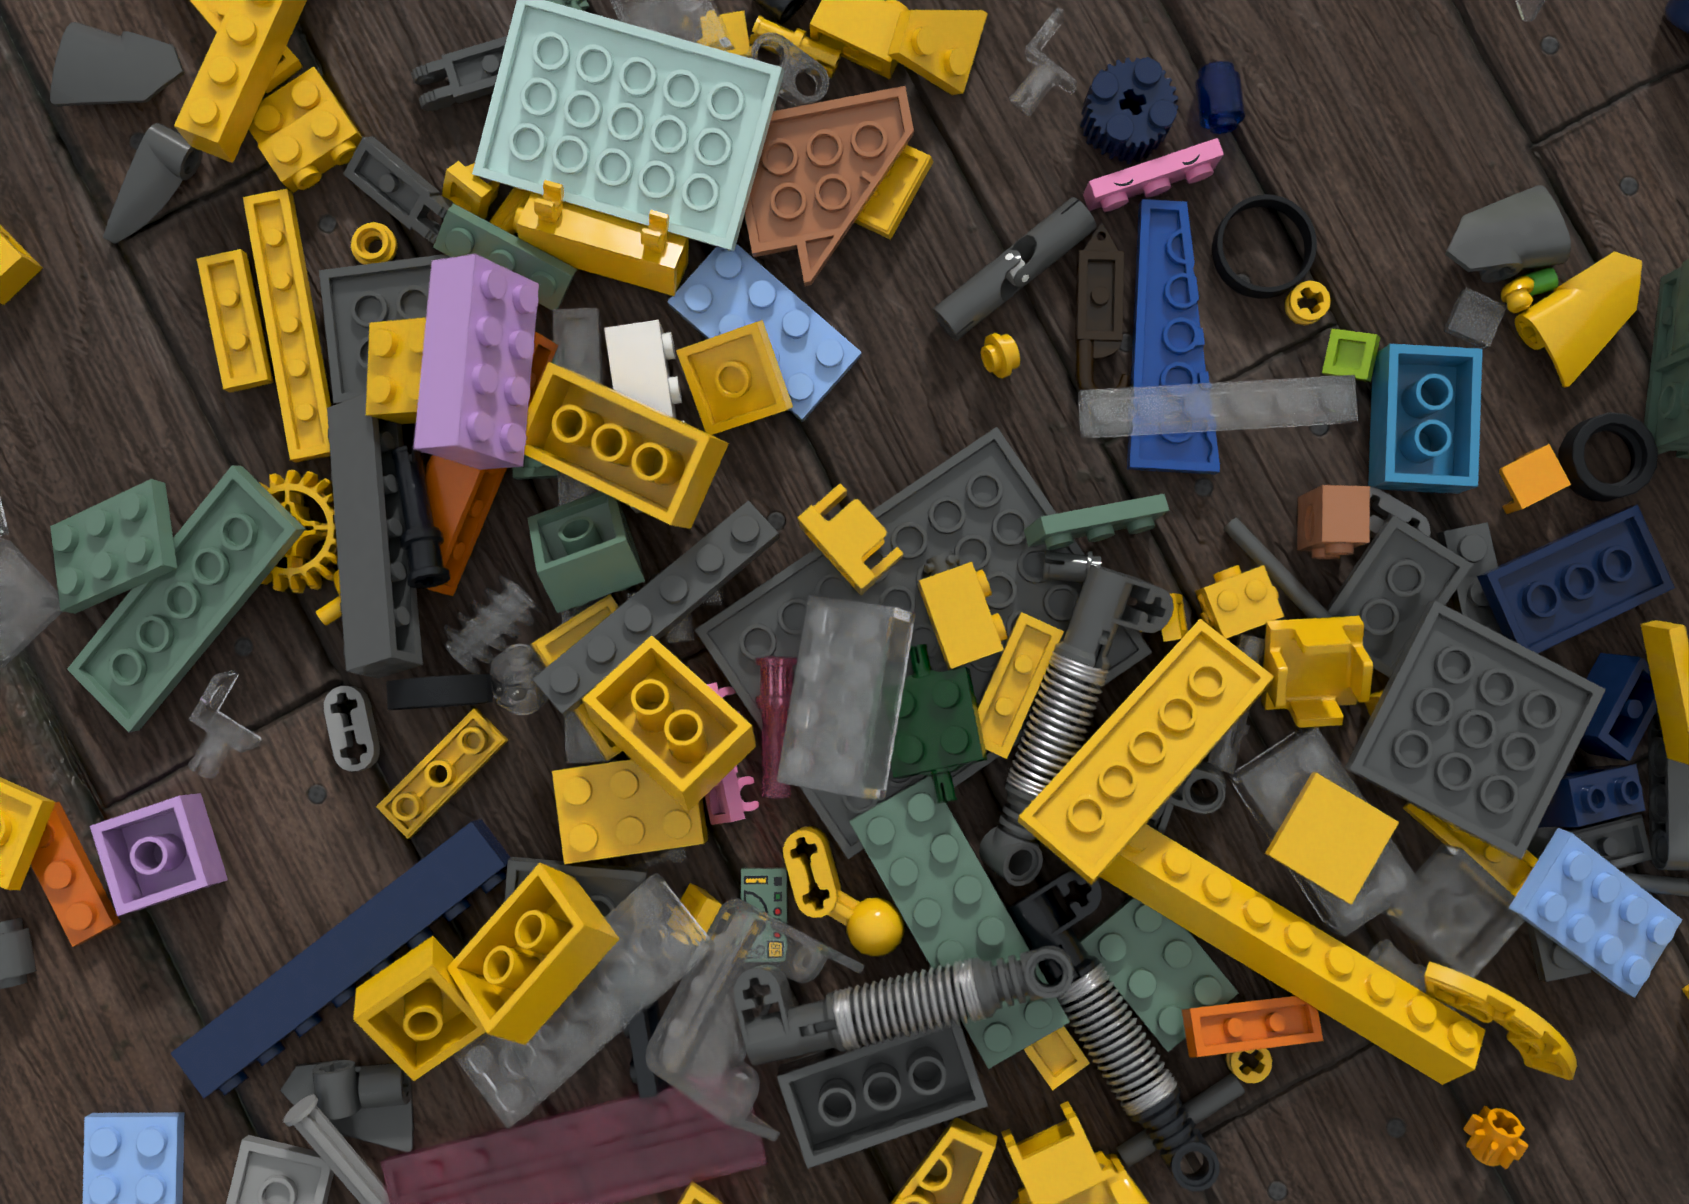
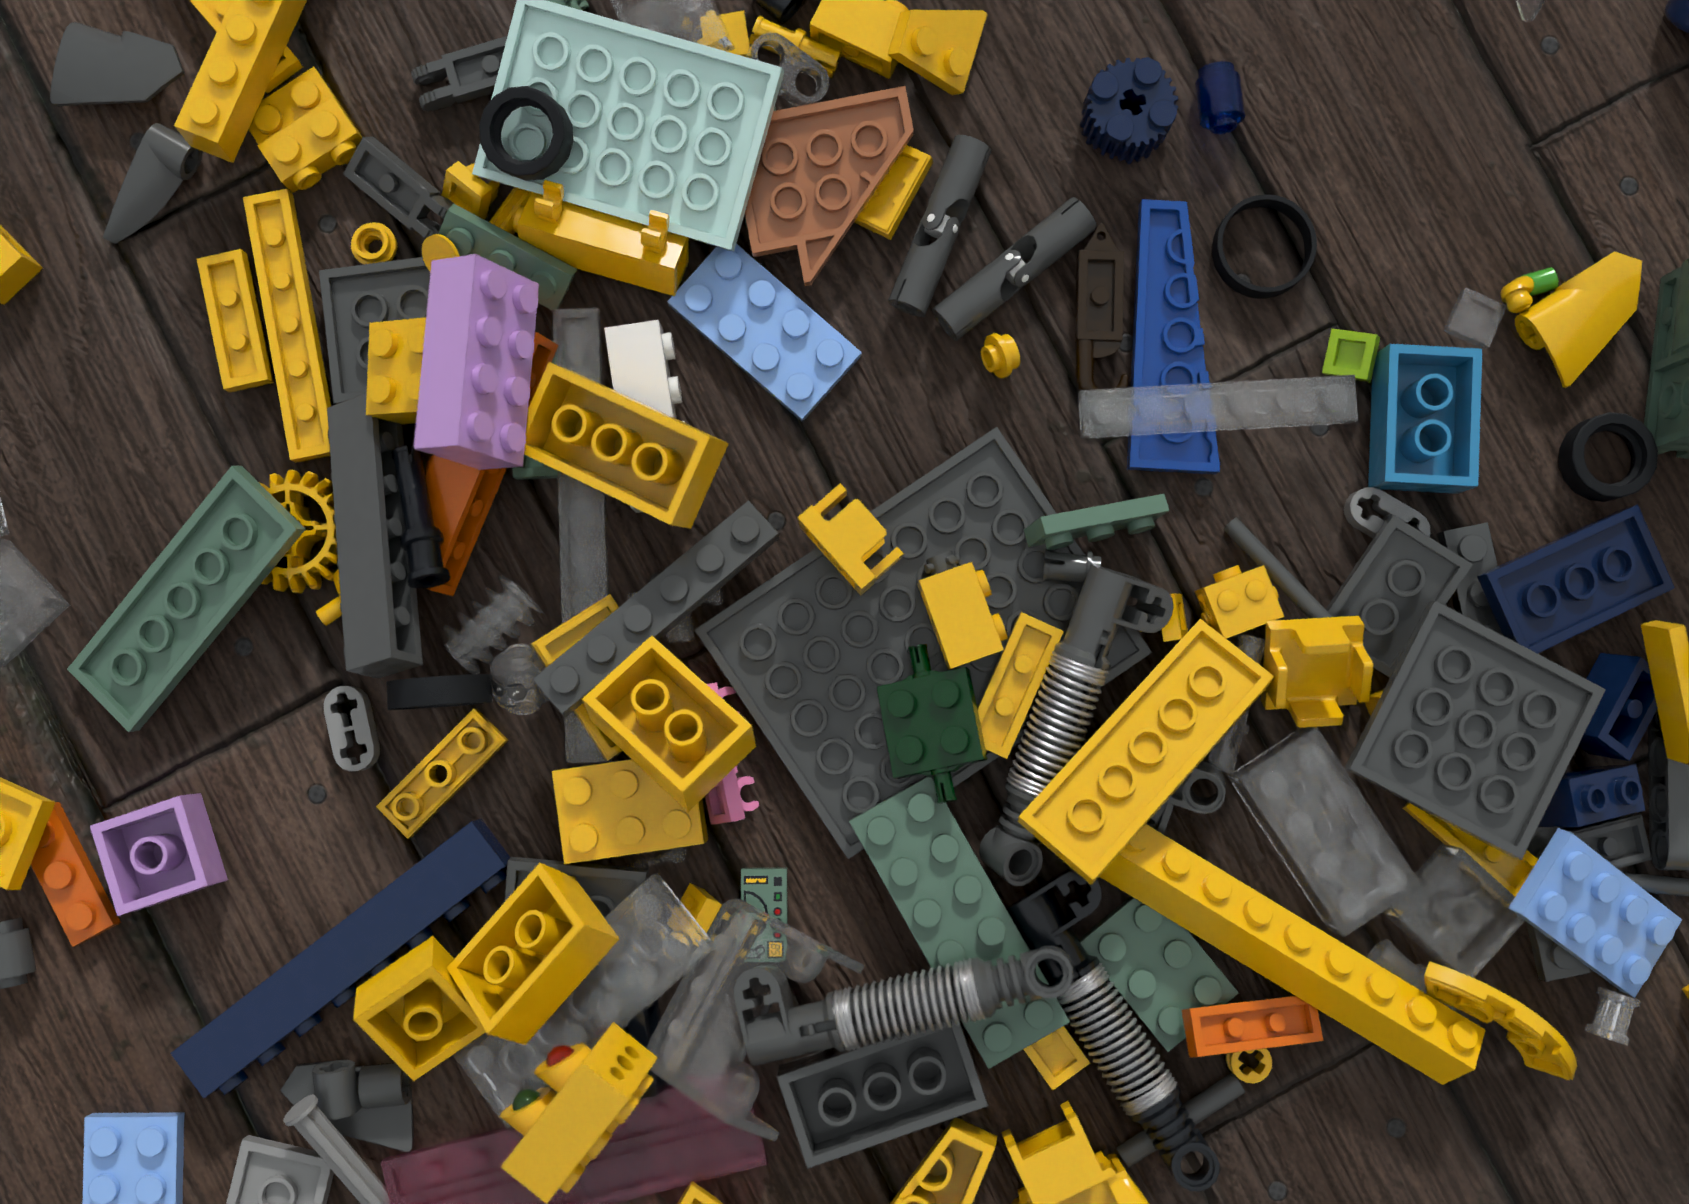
sand green plate [50,479,177,614] -> none
clear bracket [188,670,263,779] -> none
sand green slope [527,491,645,613] -> none
yellow plate [676,320,793,435] -> none
clear pink pin [755,656,797,798] -> none
clear brick [777,595,916,800] -> none
yellow beam [783,826,905,957] -> none
clear bracket [1008,7,1077,117] -> none
bright pink plate [1083,138,1224,212] -> none
yellow tile [1265,772,1399,905] -> none
yellow bush [1284,280,1331,326] -> none
nougat brick [1297,485,1370,560] -> none
dark grey panel [1445,185,1571,283] -> none
light orange gear [1463,1106,1529,1169] -> none
light orange panel [1499,444,1571,514] -> none
none -> yellow piece [422,234,459,272]
none -> black tyre [479,86,574,181]
none -> yellow piece [499,1022,658,1204]
none -> dark grey piece [888,135,992,317]
none -> clear bush [1585,986,1641,1046]

